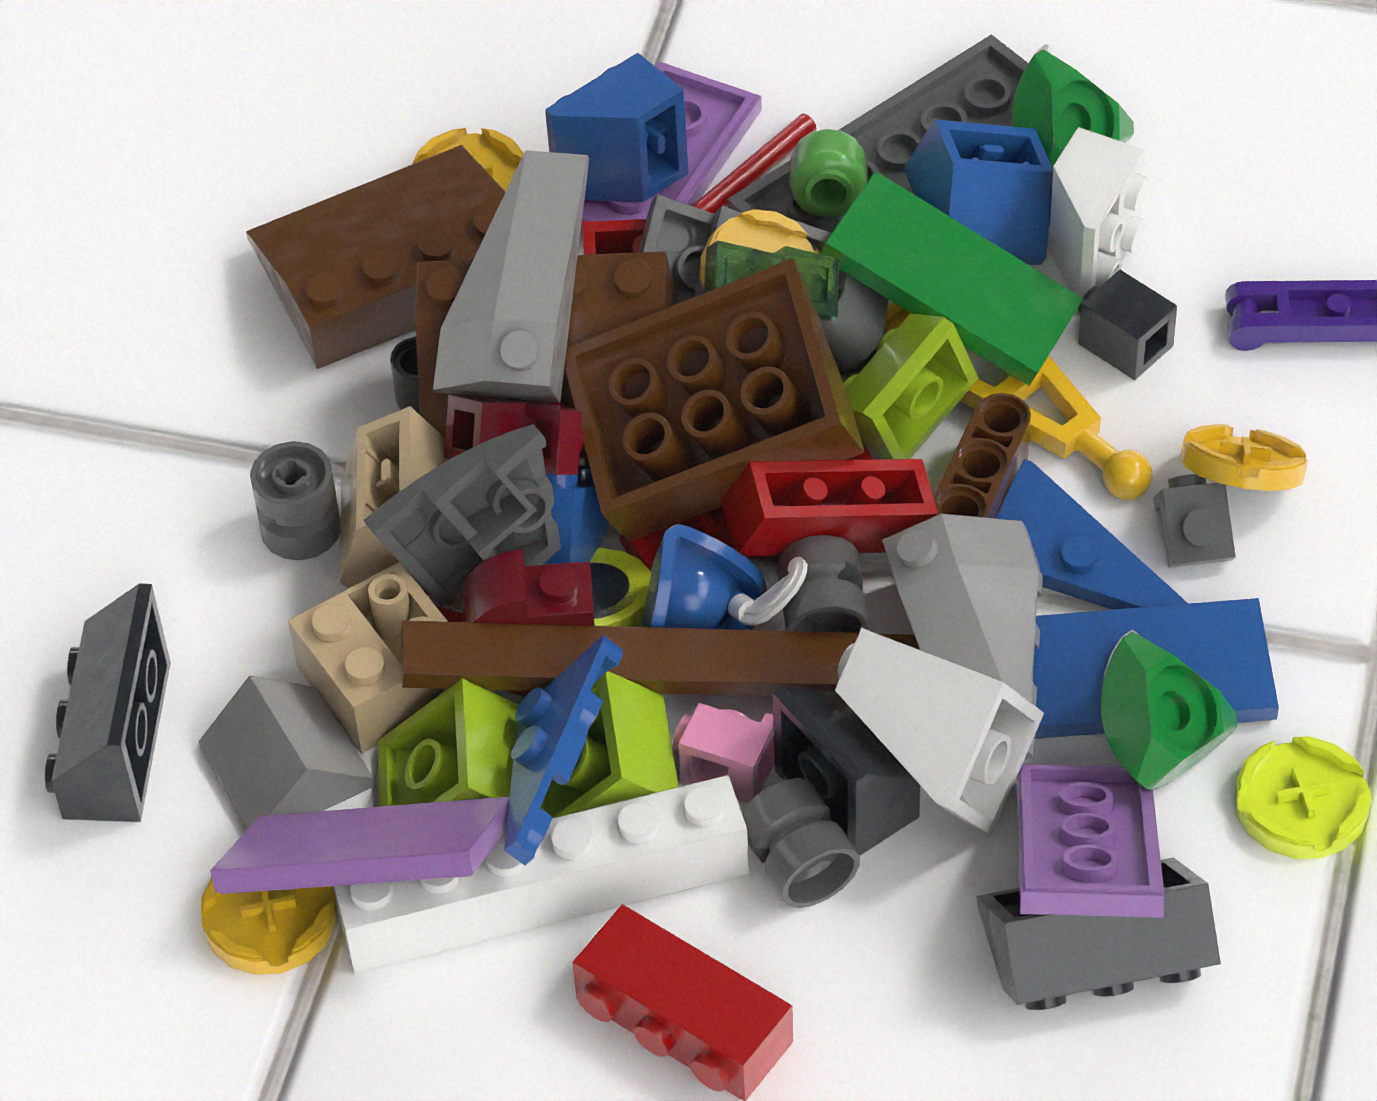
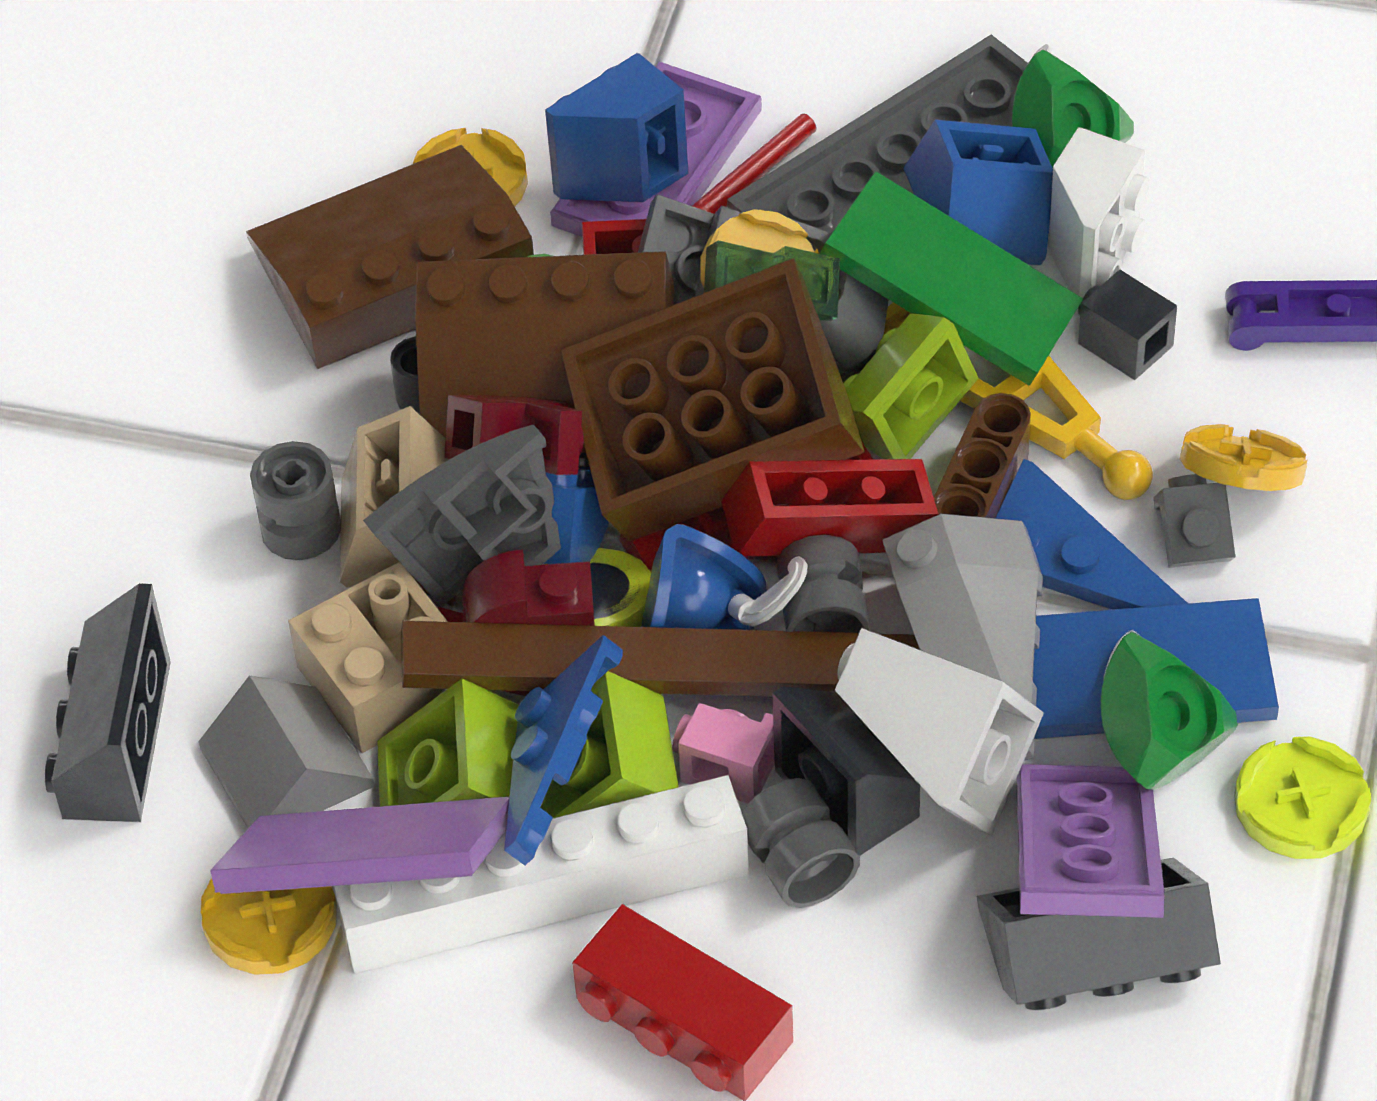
light grey wedge [433,150,589,404] -> none
bright green head [789,129,867,218] -> none

